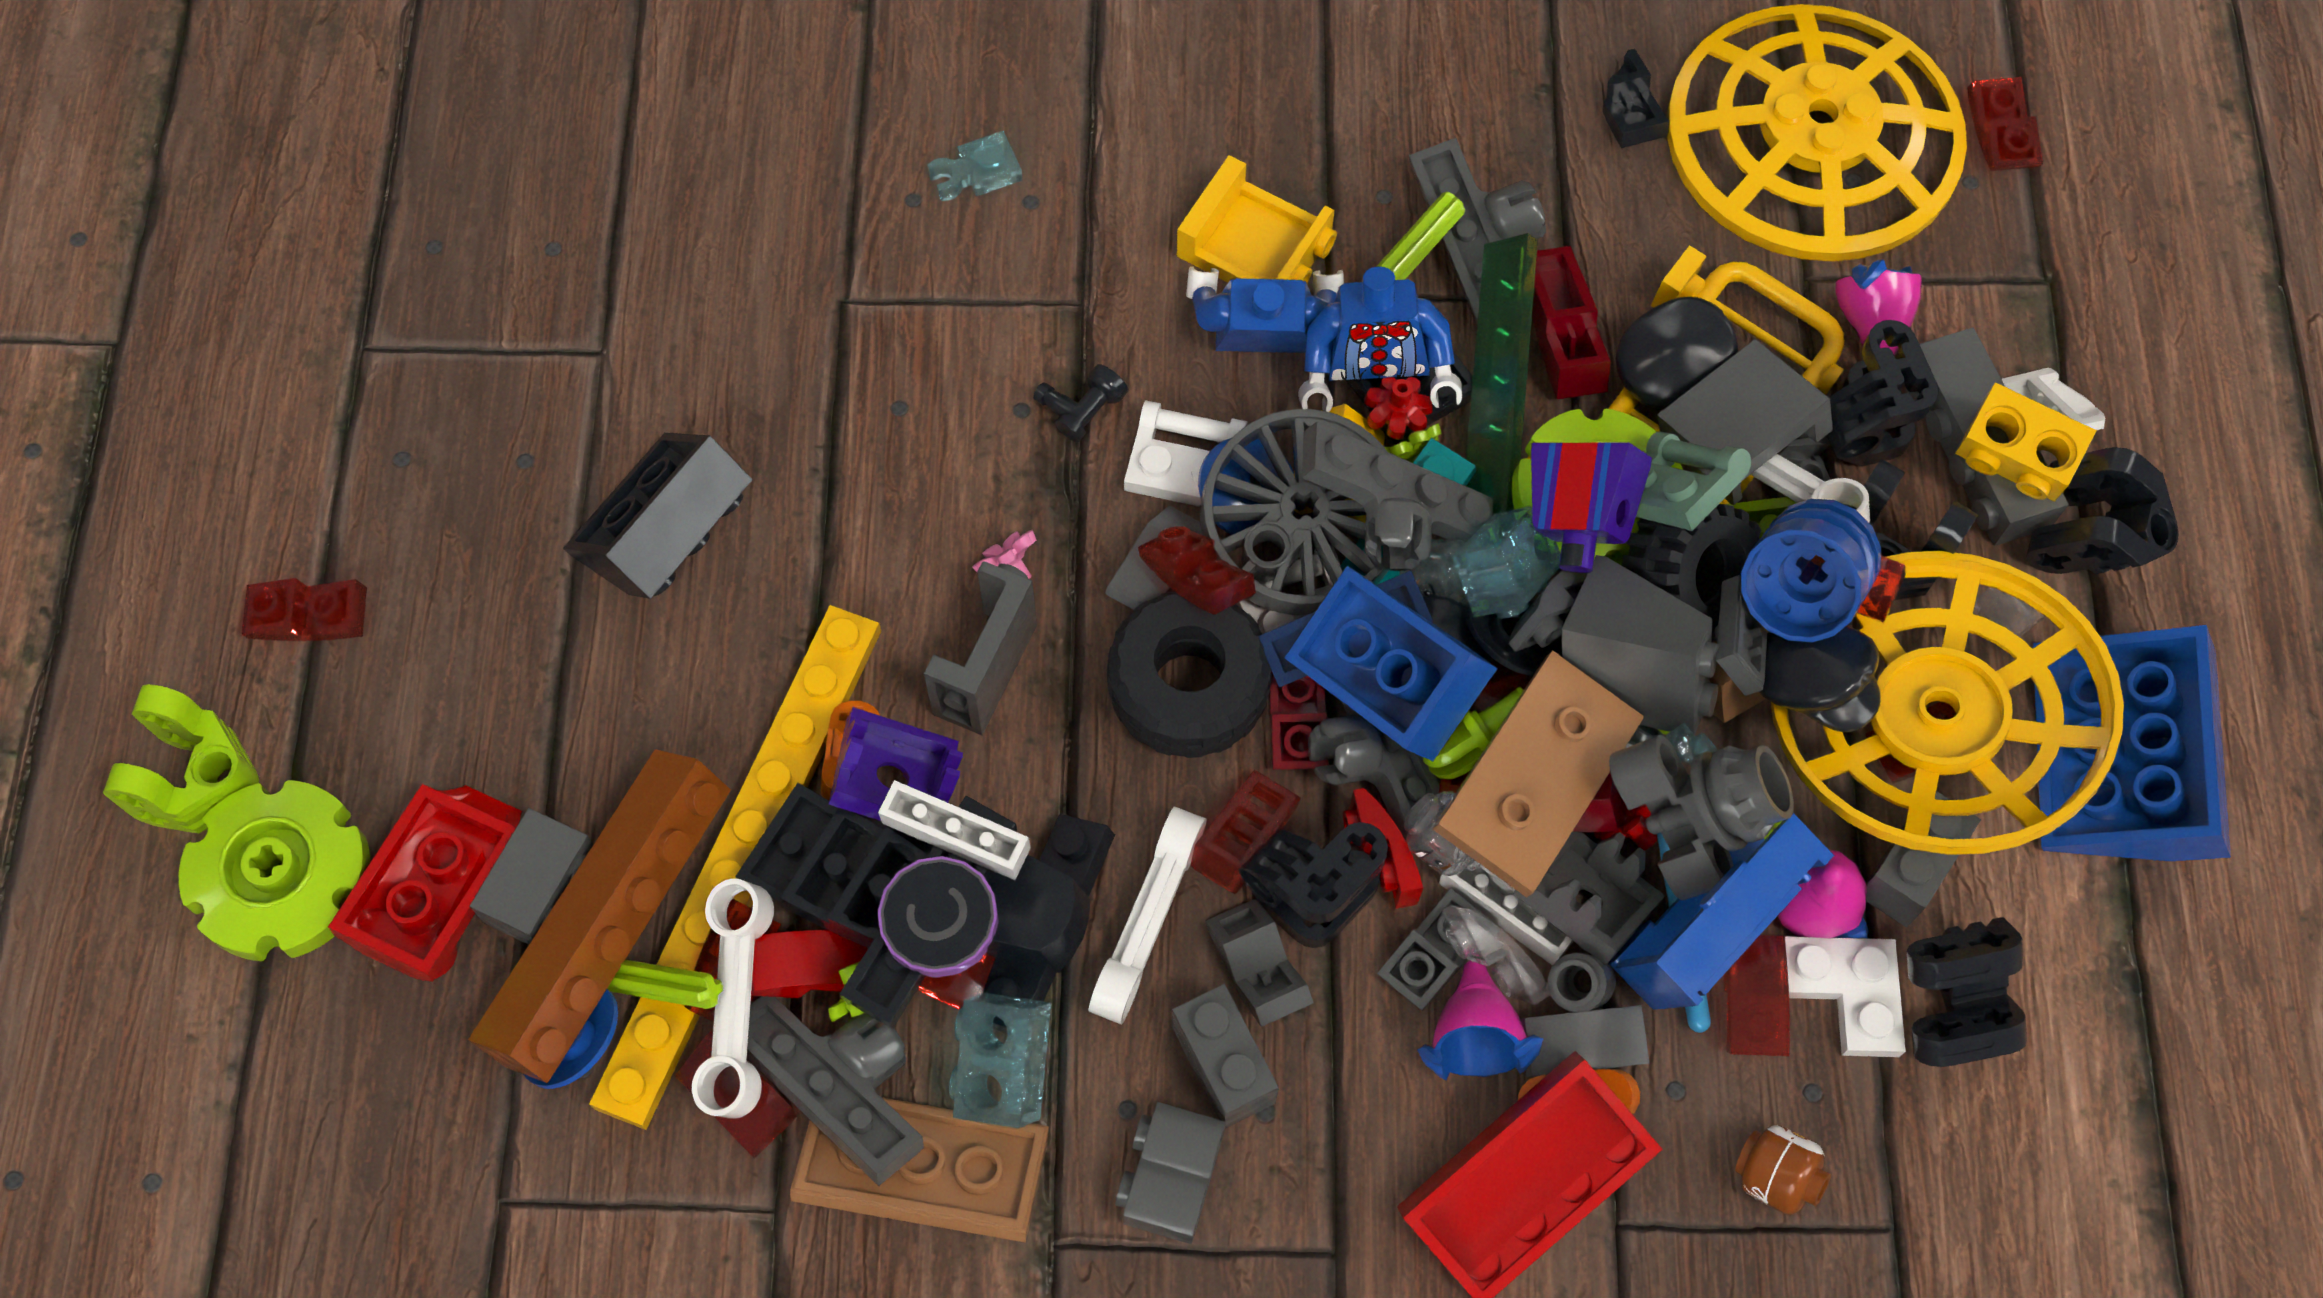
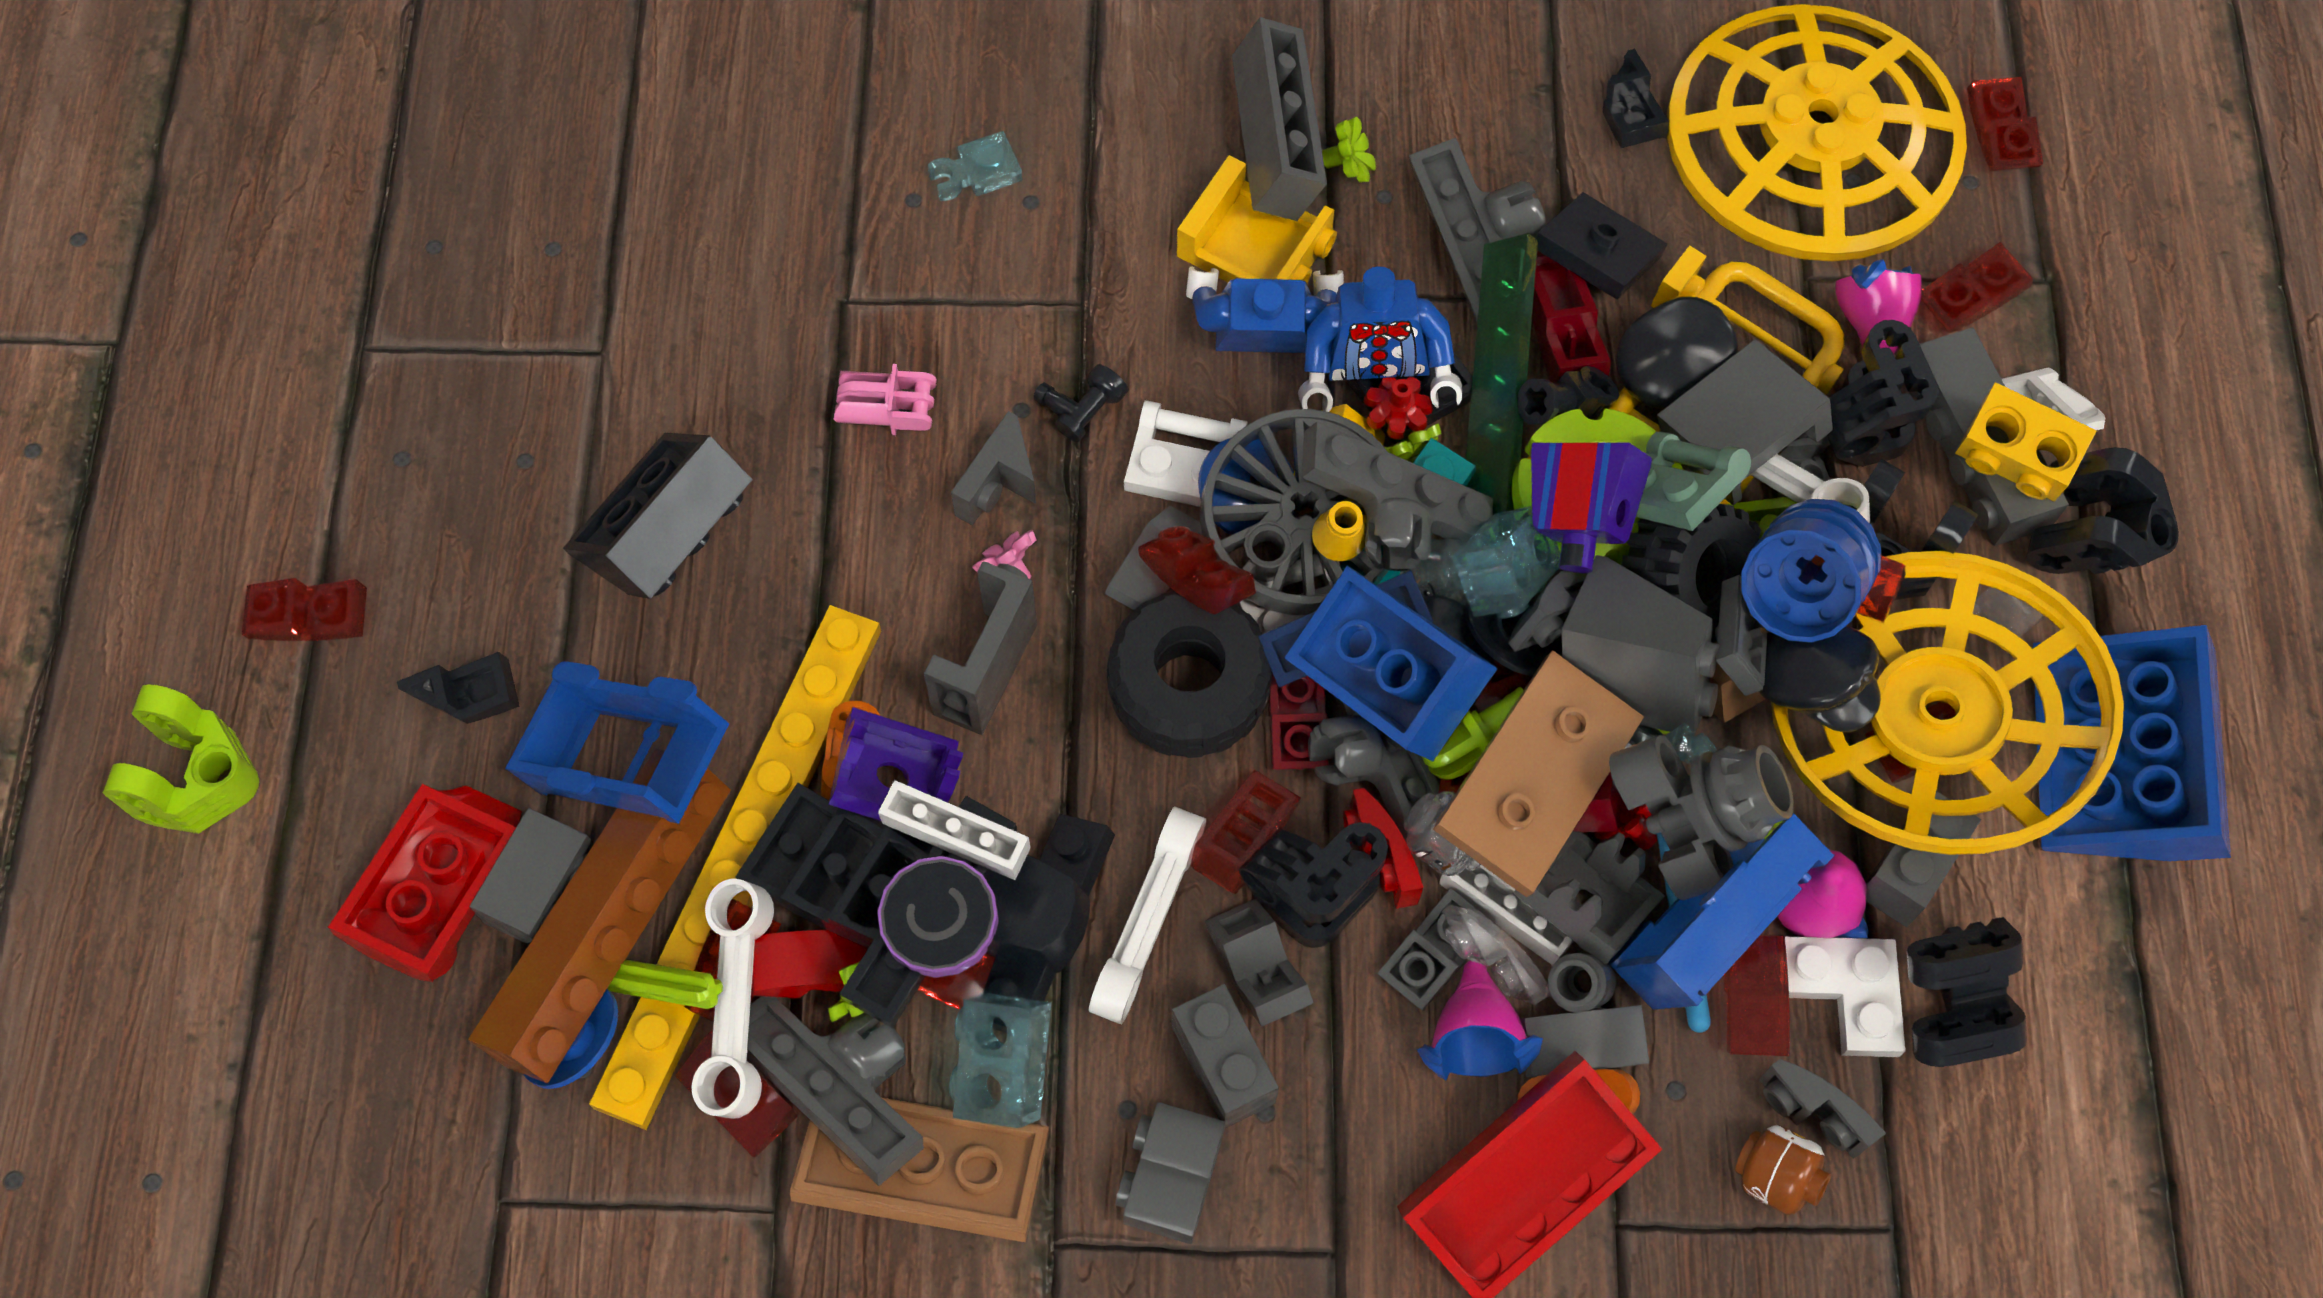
lime piece [179,780,371,961] -> none
lime axle [1376,191,1465,280] -> none
none -> black slope [397,652,520,724]
none -> blue piece [505,661,729,824]
none -> bright pink arm [834,364,937,435]
none -> dark grey slope [951,411,1036,526]
none -> dark grey brick [1232,17,1327,221]
none -> yellow cone [1312,501,1366,561]
none -> lime plant [1322,117,1376,183]
none -> black connector [1517,366,1620,425]
none -> black plate [1532,192,1668,299]
none -> dark grey slope [1758,1059,1886,1159]
none -> clear red slope [1921,242,2033,333]

